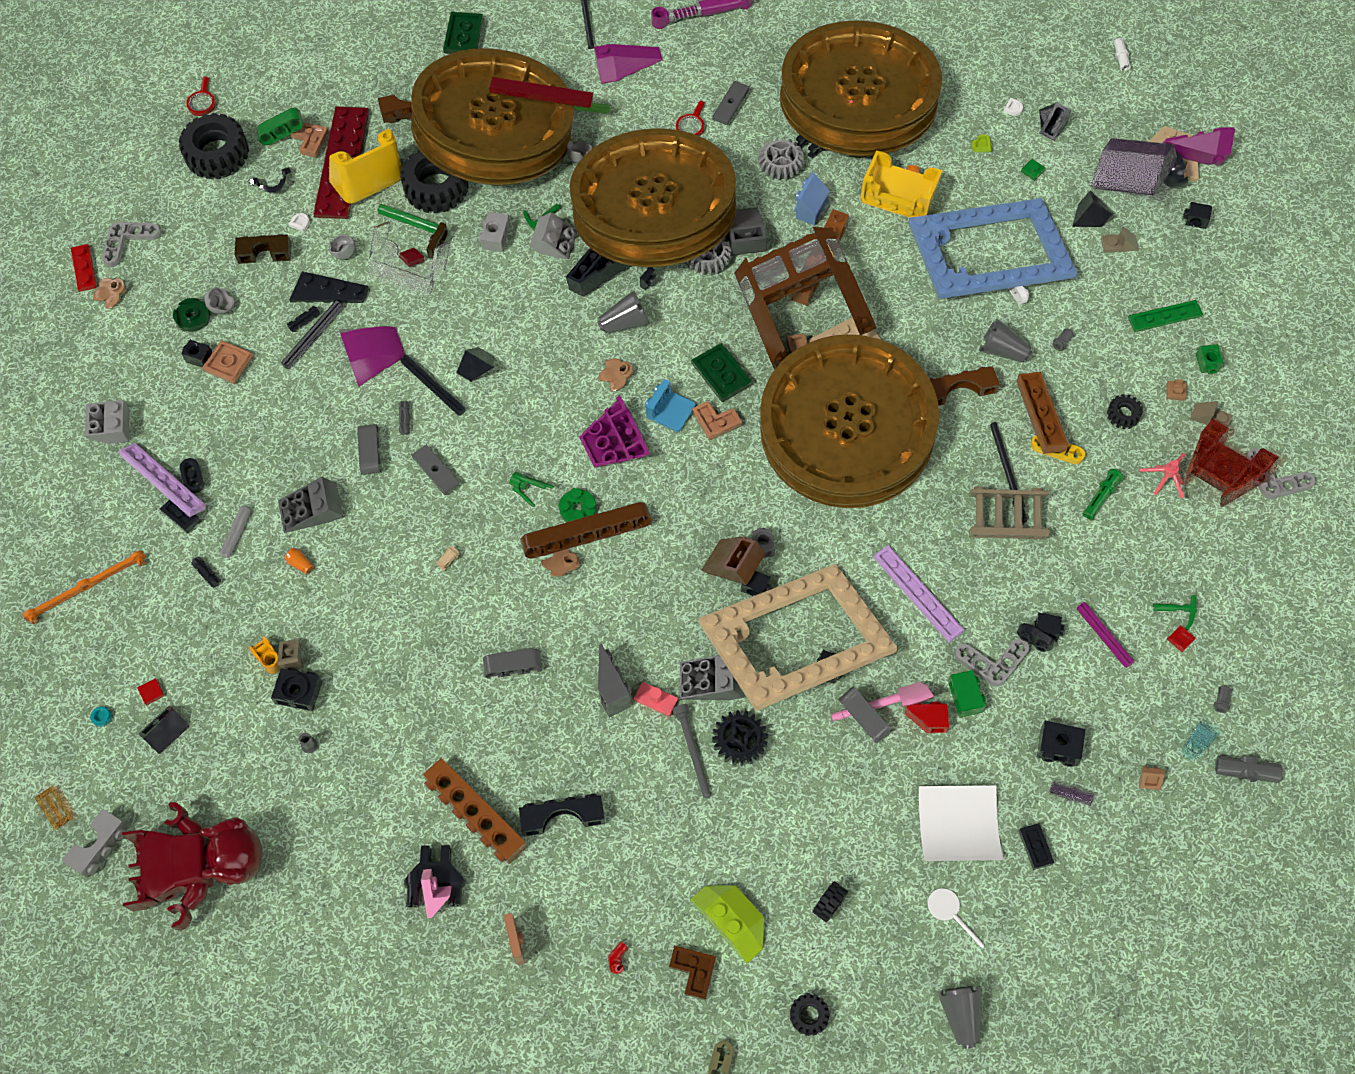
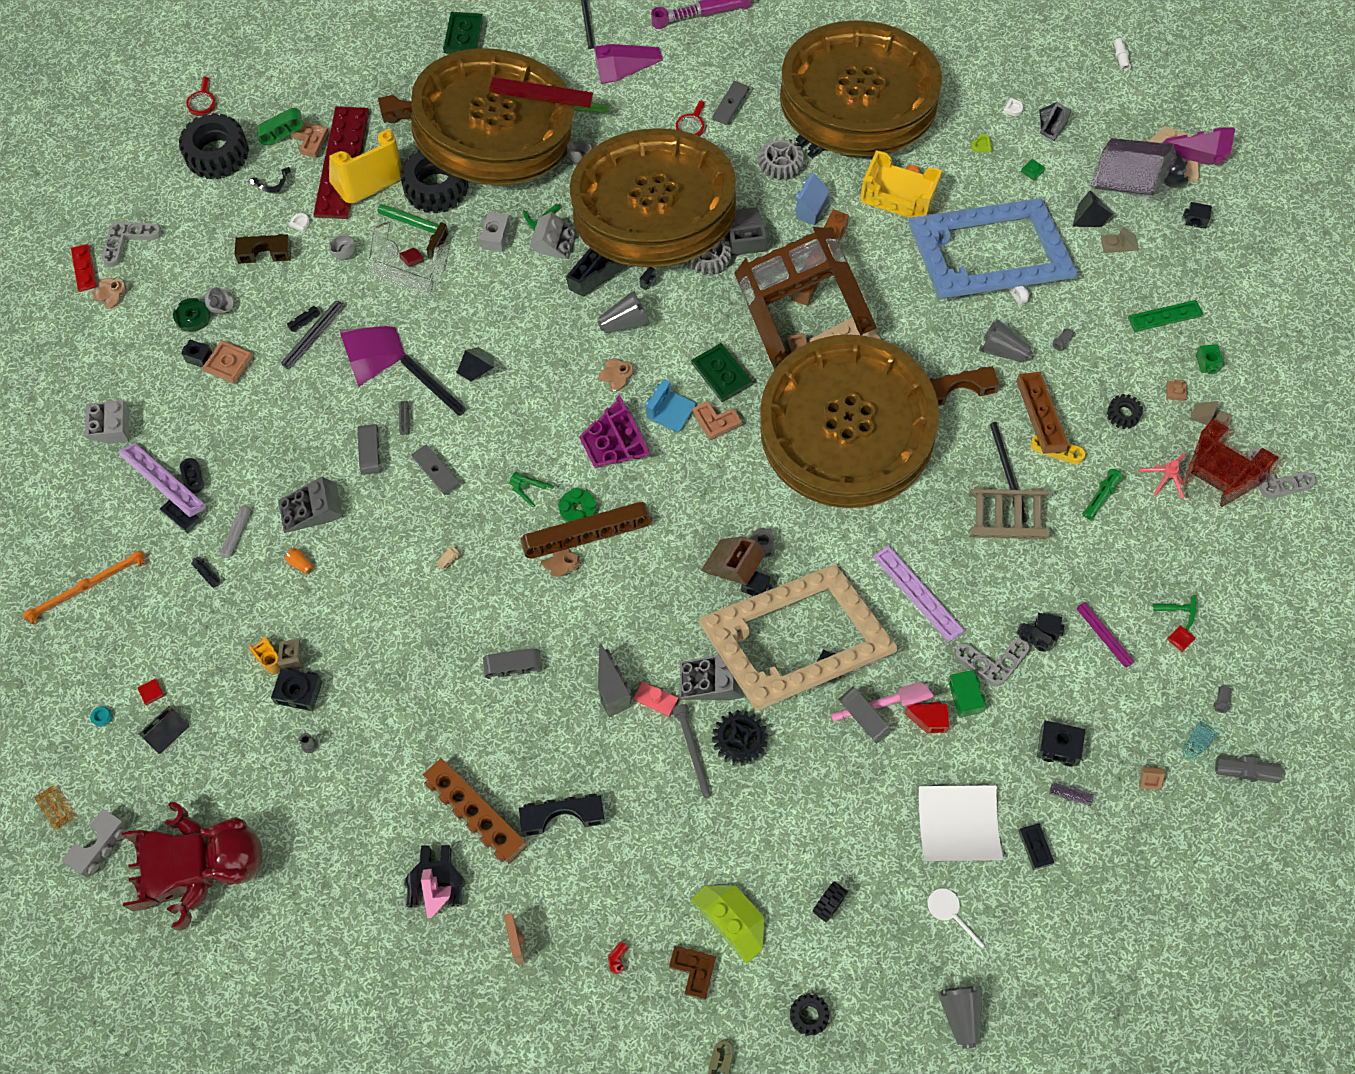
black wing [289,271,369,303] -> none

